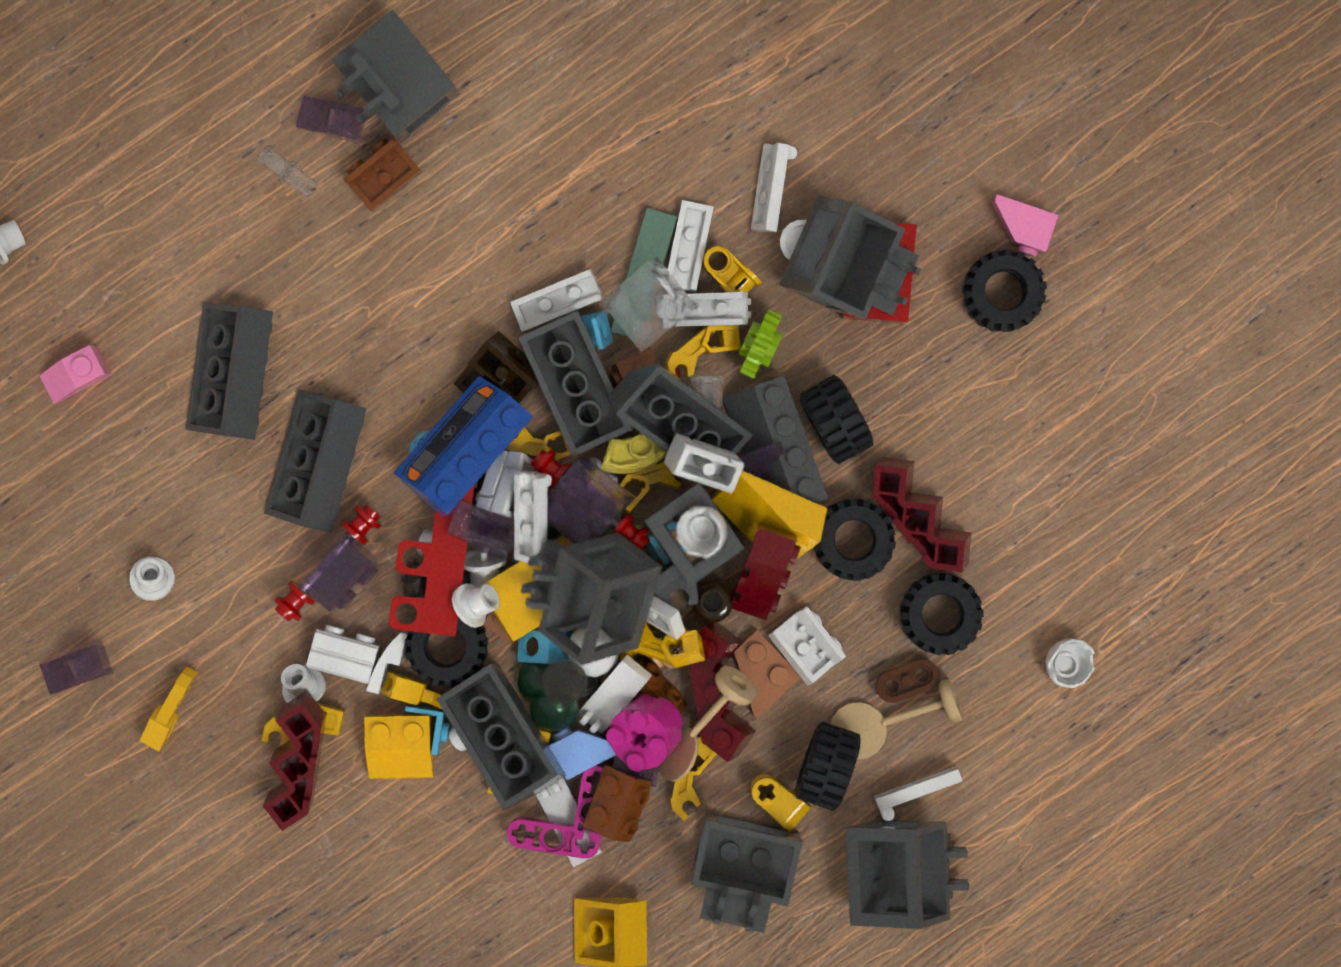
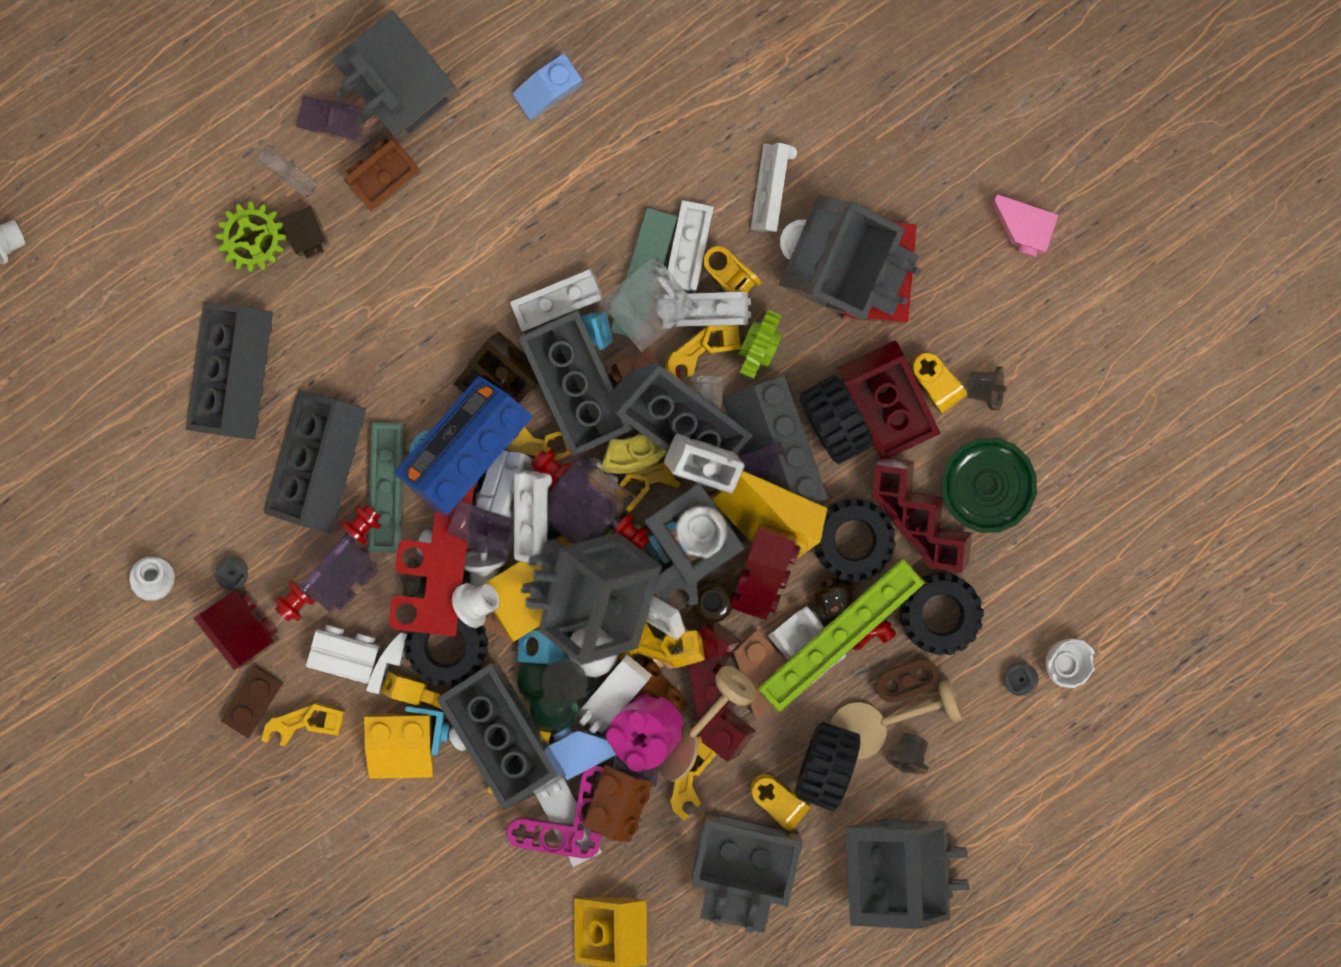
bright pink slope [40,345,112,404] -> none
arch [40,642,113,695] -> none
yellow piece [139,666,198,752] -> none
dark red brick [263,690,326,831] -> none
white piece [281,664,326,703] -> none
white hinge [874,766,962,821] -> none
black tyre [962,249,1047,332] -> none
none -> dark red slope [193,590,279,670]
none -> dark grey tile [215,556,248,590]
none -> lime gear [216,202,288,273]
none -> reddish brown plate [221,666,284,738]
none -> dark brown brick [281,206,329,259]
none -> sand green tile [368,423,405,552]
none -> light blue slope [512,53,584,121]
none -> lime tile [757,558,925,713]
none -> dark brown head [813,577,857,623]
none -> dark red slope [838,340,941,458]
none -> red arm [853,620,896,650]
none -> clear smoke piece [885,733,929,774]
none -> yellow piece [910,353,968,414]
none -> dark green hat [942,438,1037,533]
none -> clear smoke piece [967,366,1007,411]
none -> dark grey tile [1004,663,1038,696]

